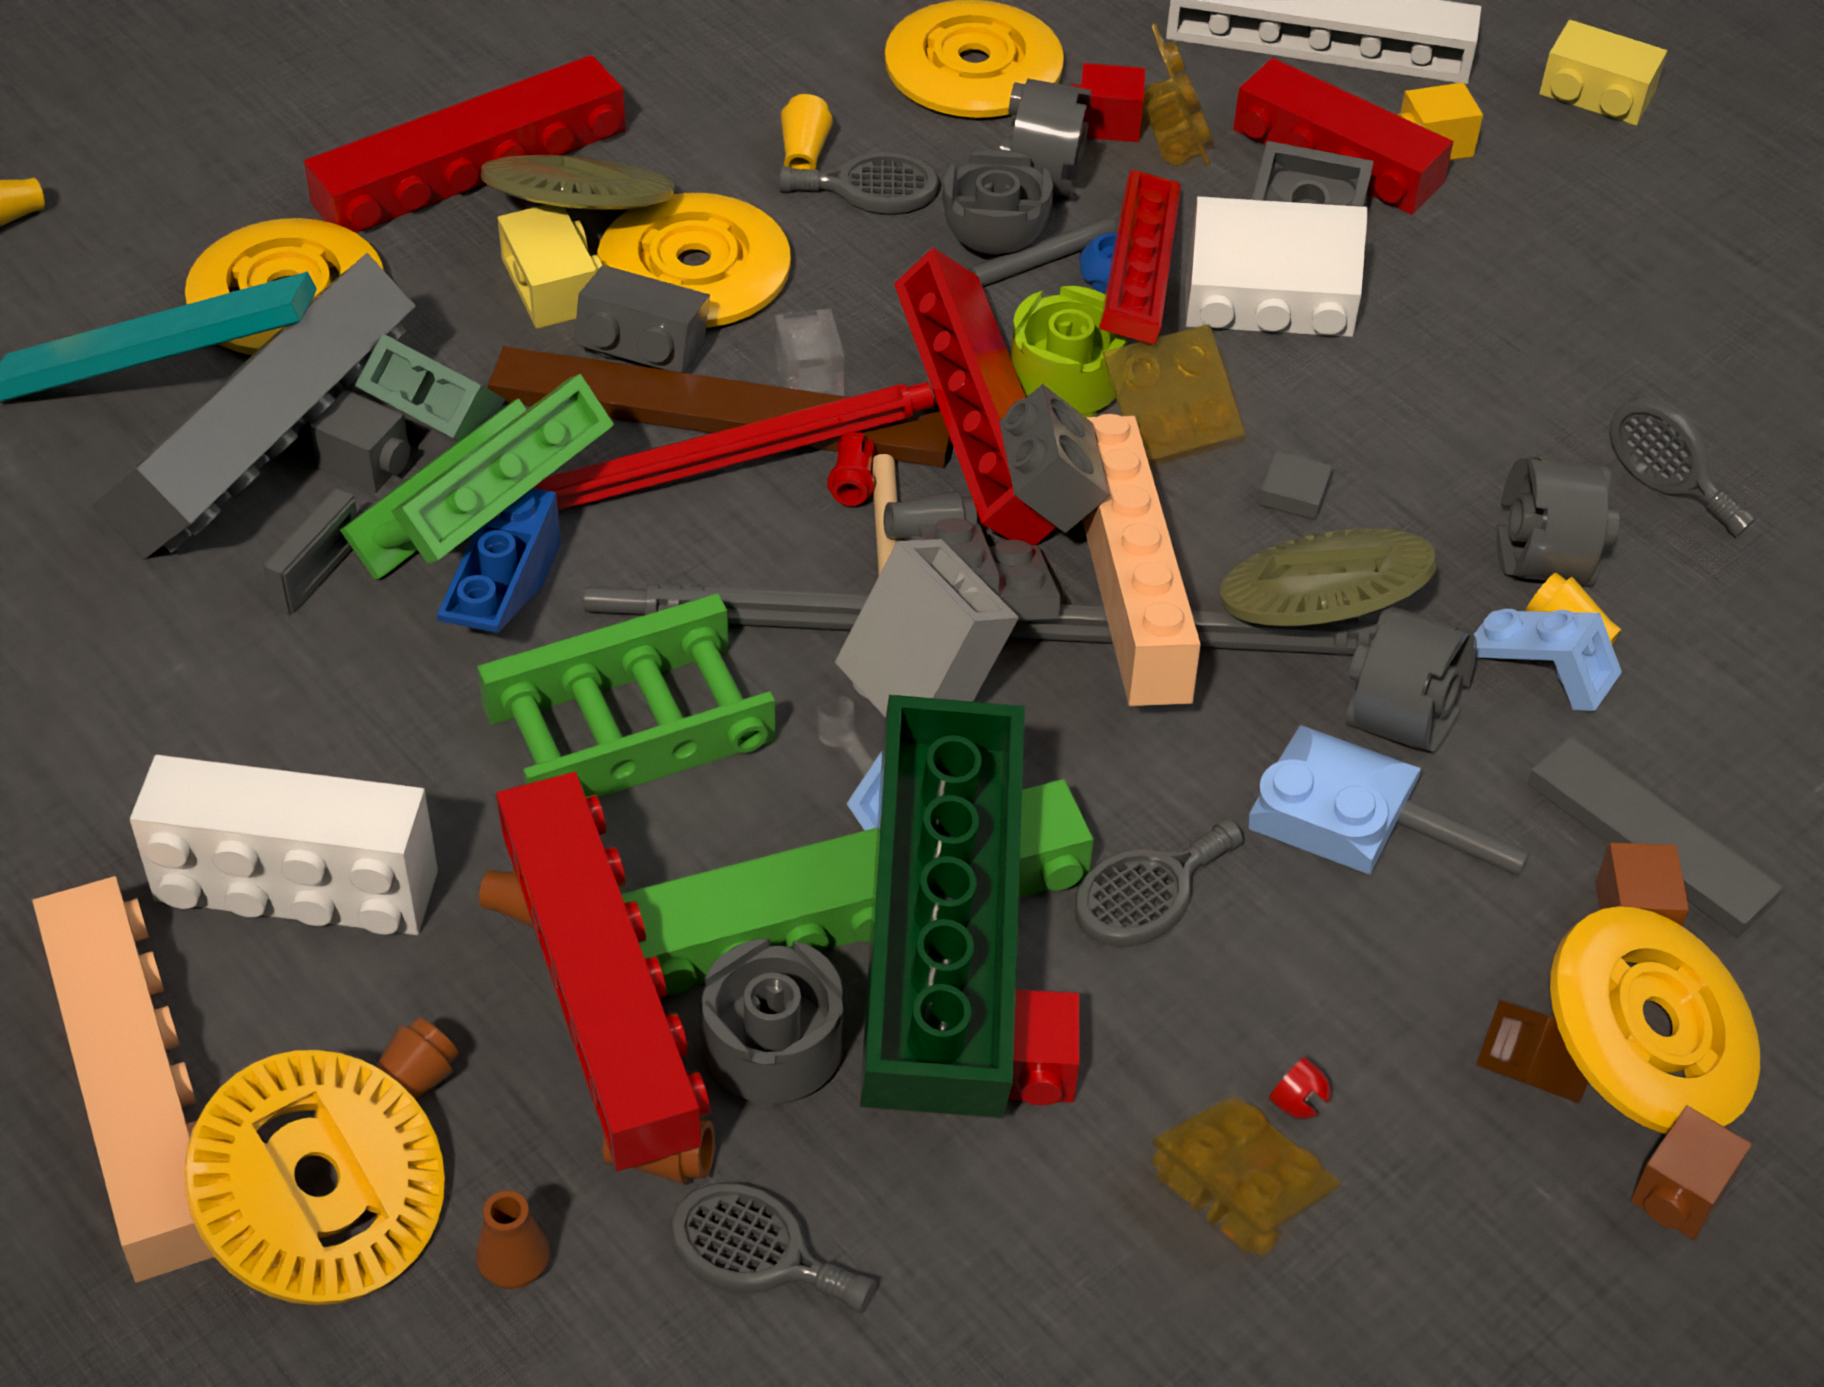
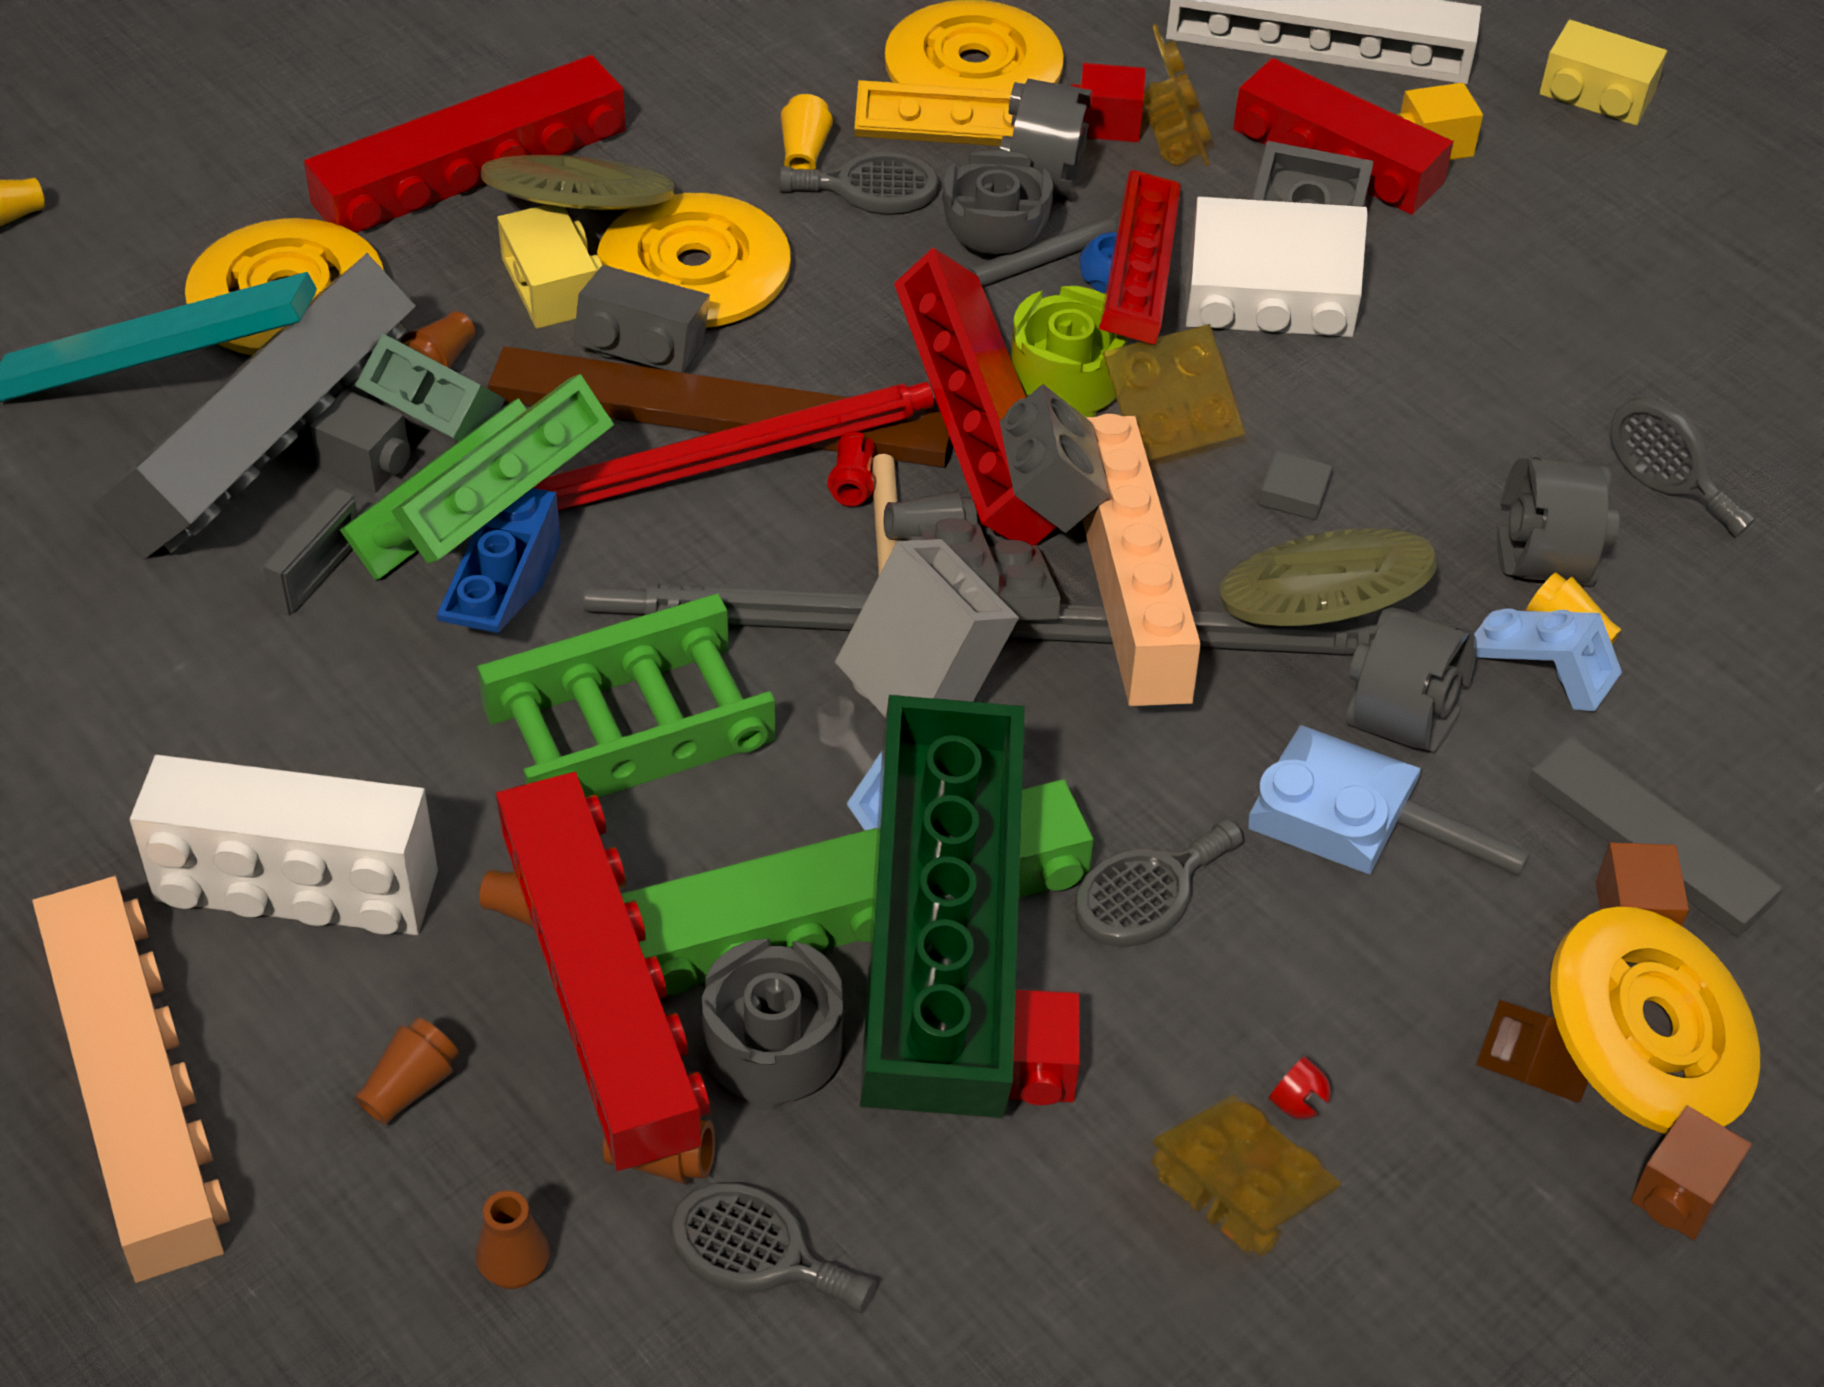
yellow piece [184,1050,445,1305] -> none
clear brick [774,308,844,396] -> none
none -> dark orange cone [400,311,475,369]
none -> yellow tile [854,80,1014,146]

